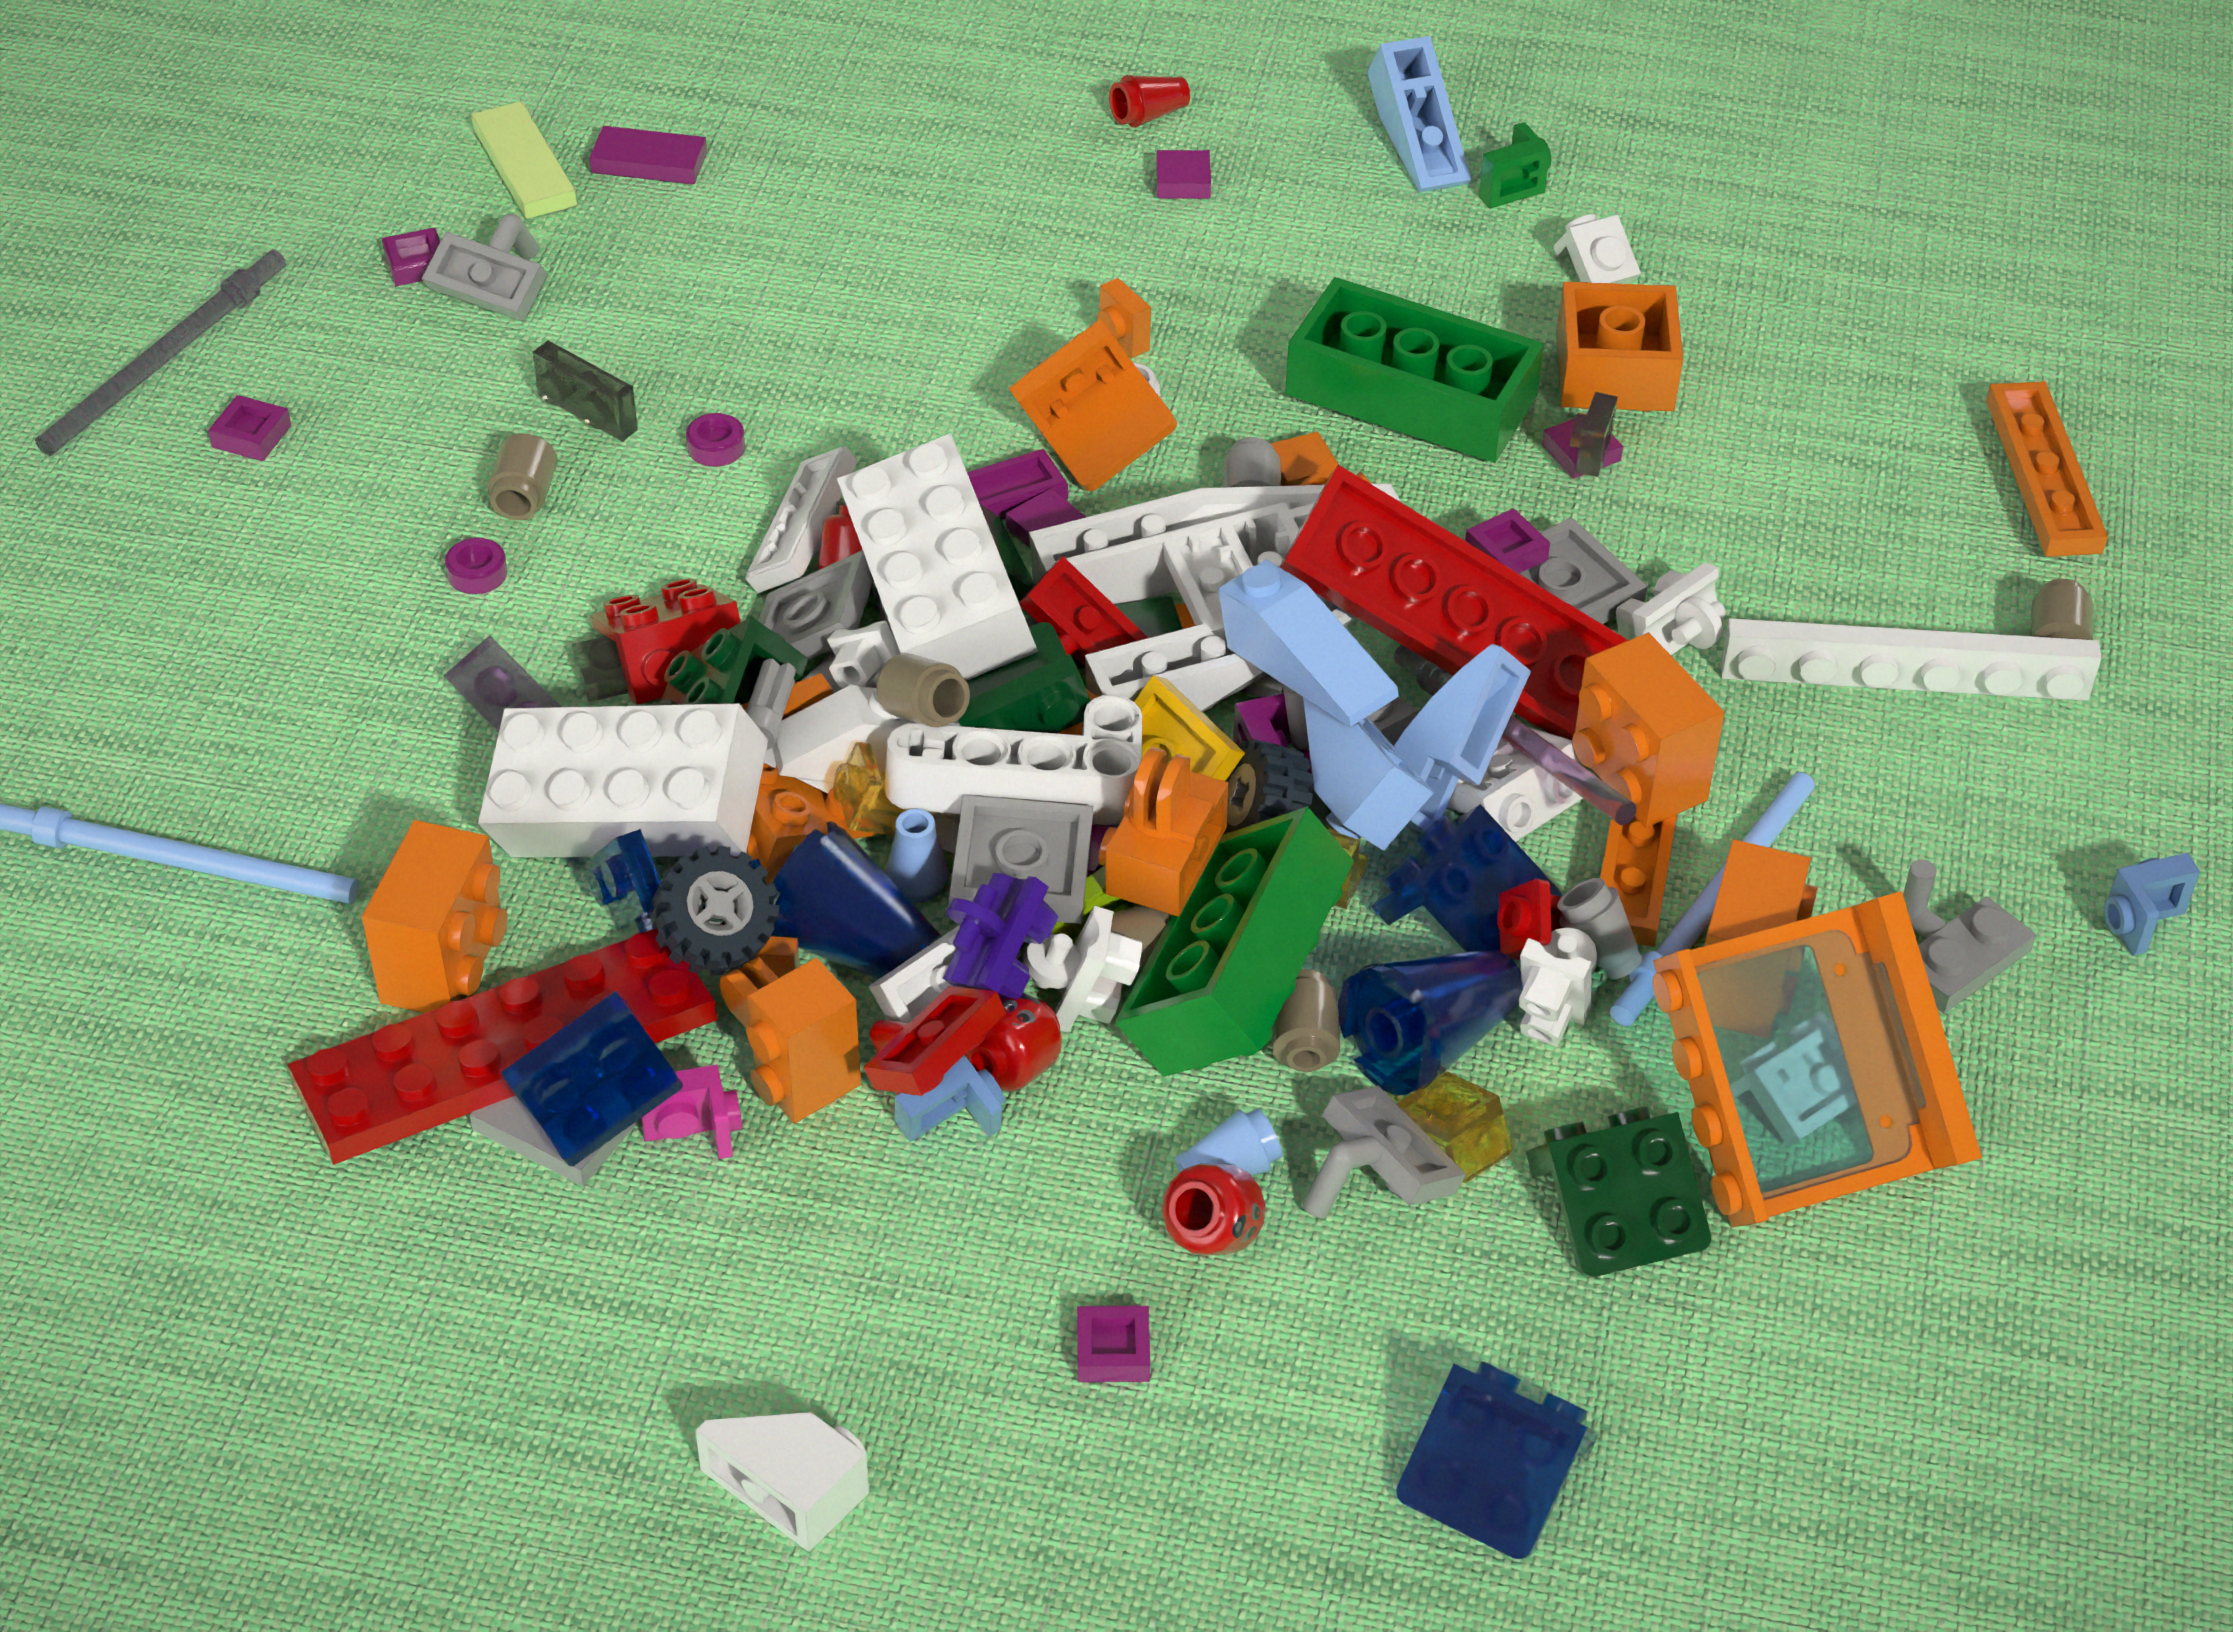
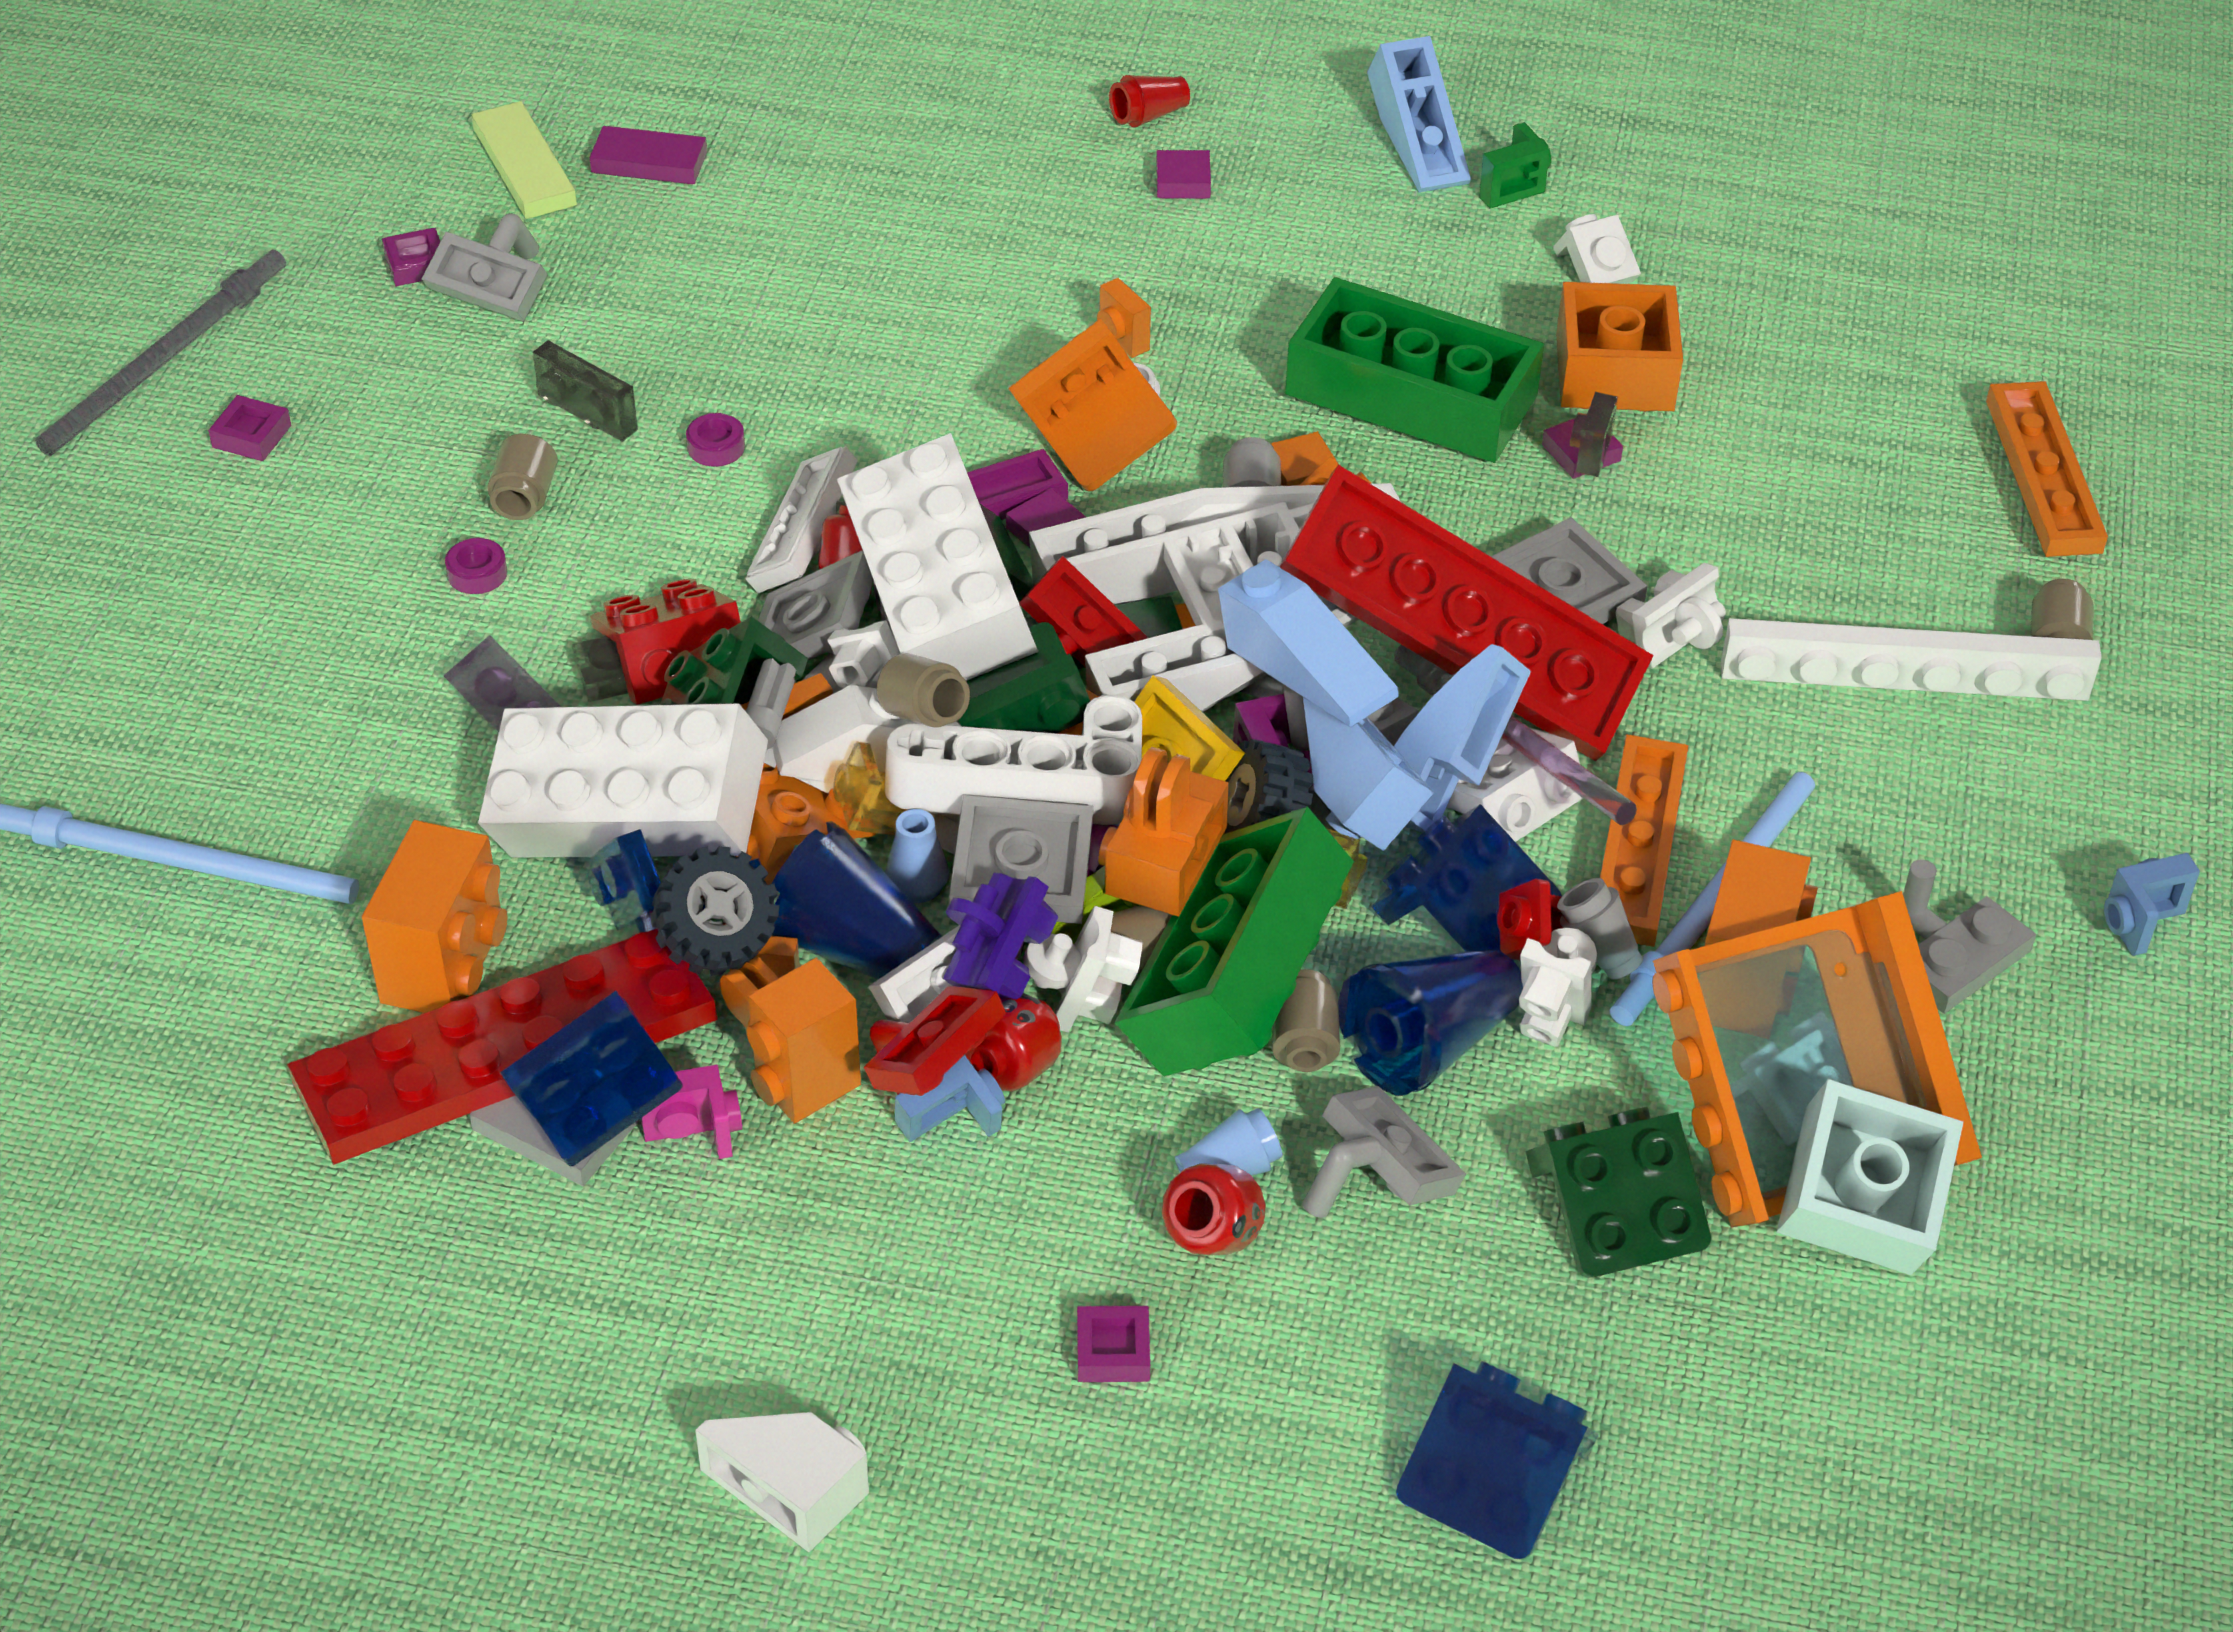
clear yellow bracket [1396,1071,1512,1183] -> none
magenta tile [1465,508,1550,573] -> none
orange brick [1572,632,1725,828] -> none
none -> light aqua brick [1776,1079,1963,1275]

